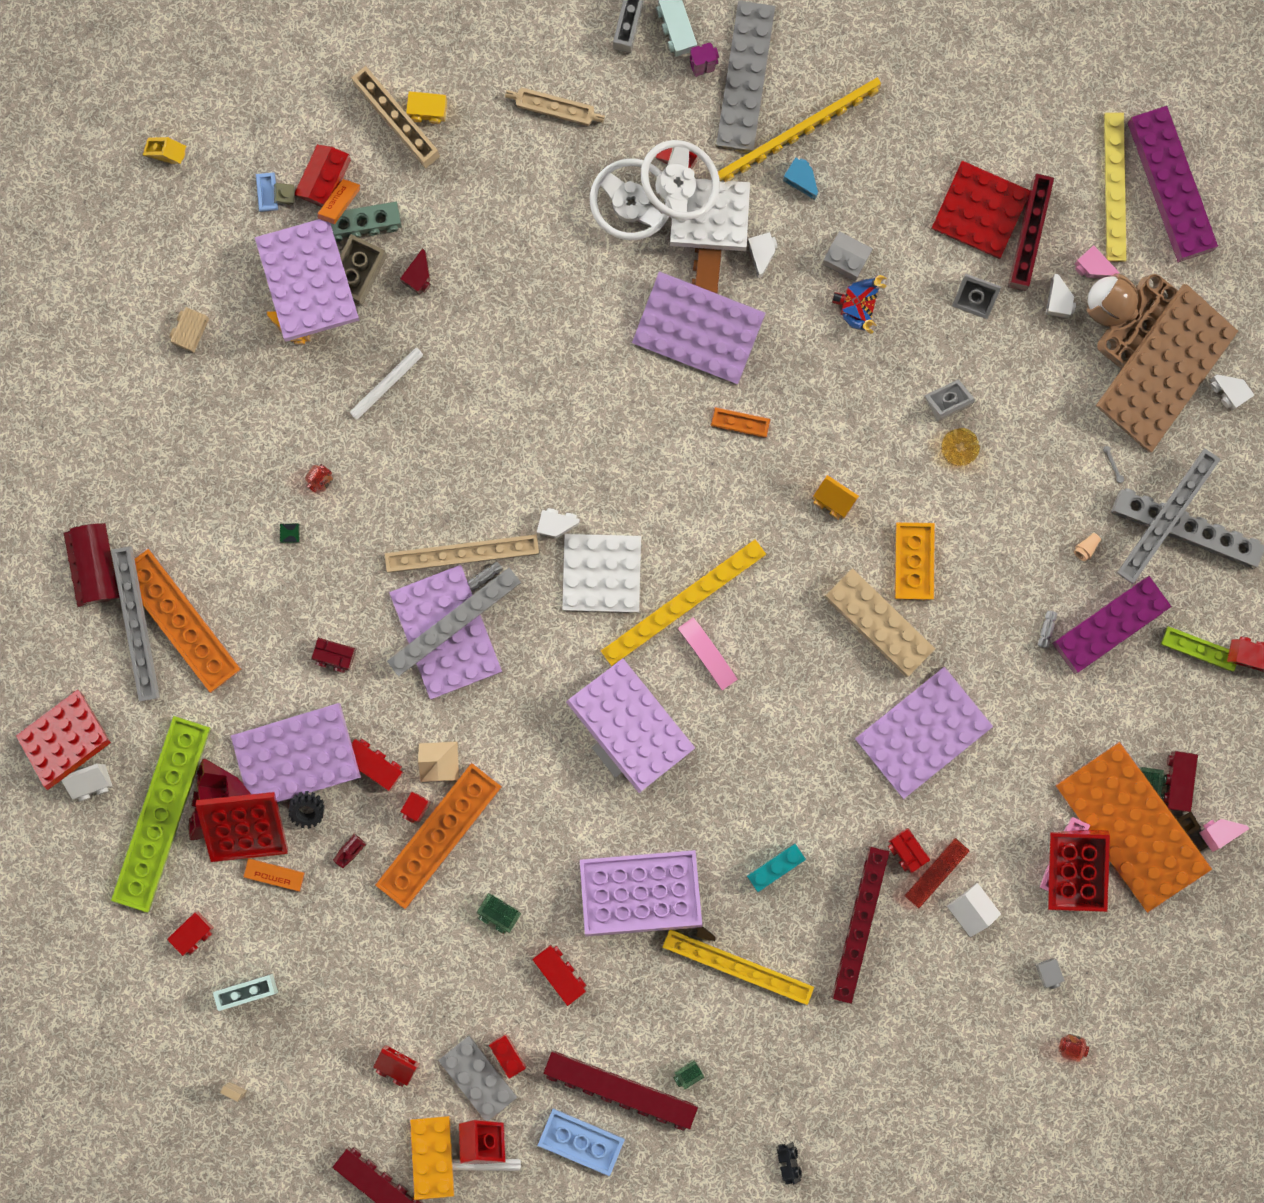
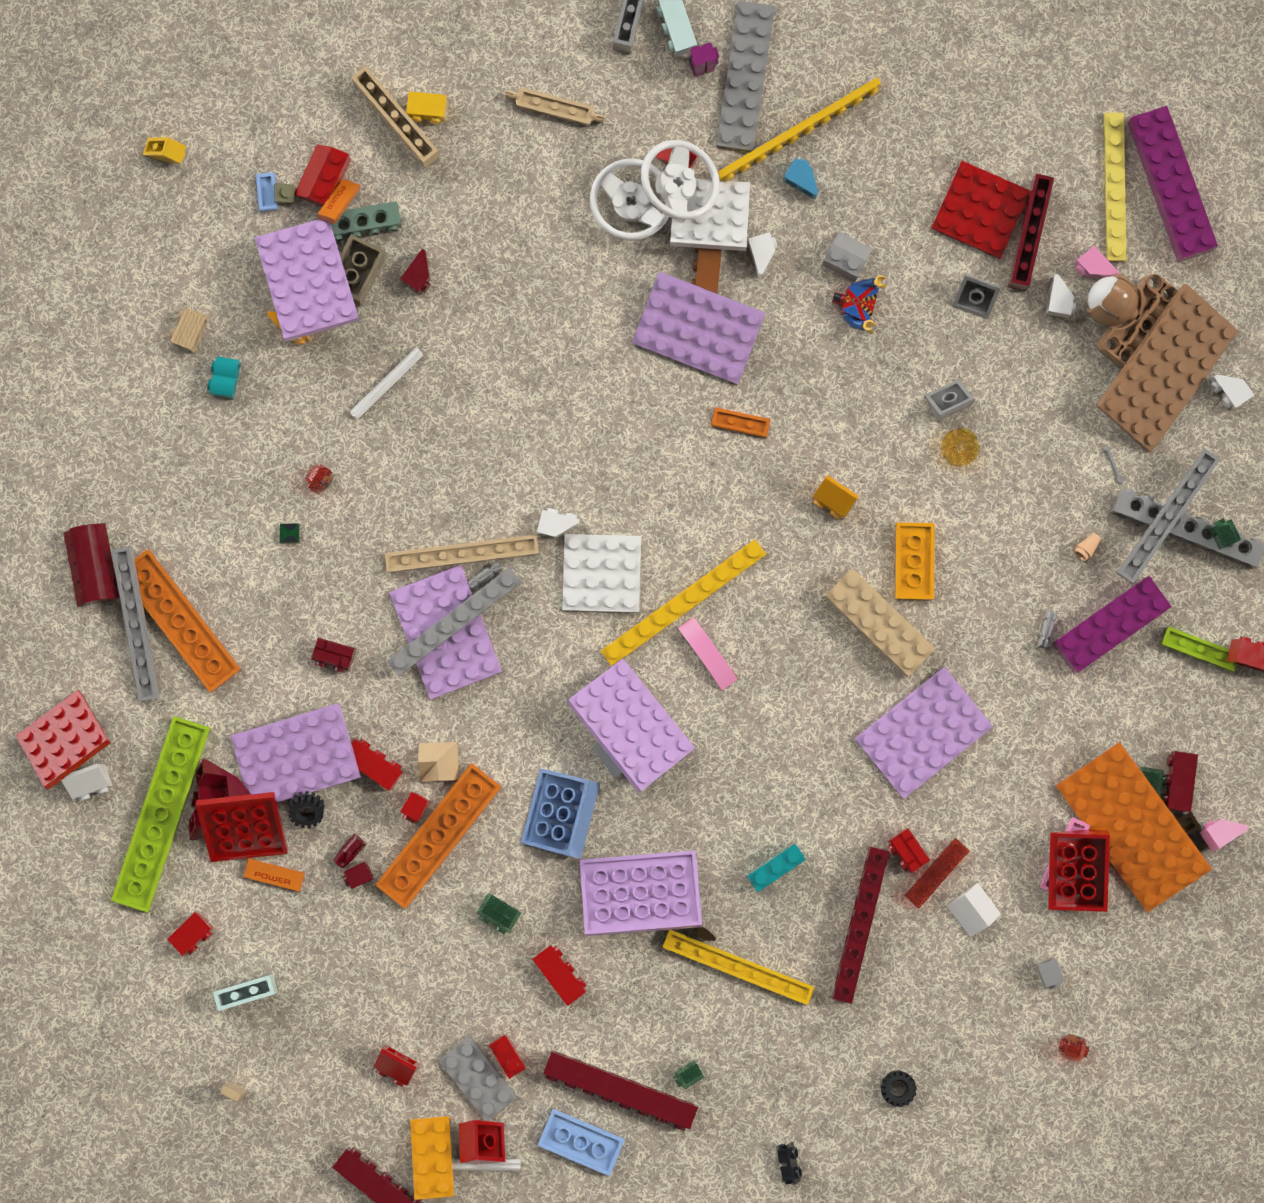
none -> teal brick [207,356,241,400]
none -> dark red brick [343,861,374,889]
none -> medium blue slope [521,768,600,859]
none -> black tyre [880,1070,917,1107]
none -> clear green brick [1209,518,1241,550]

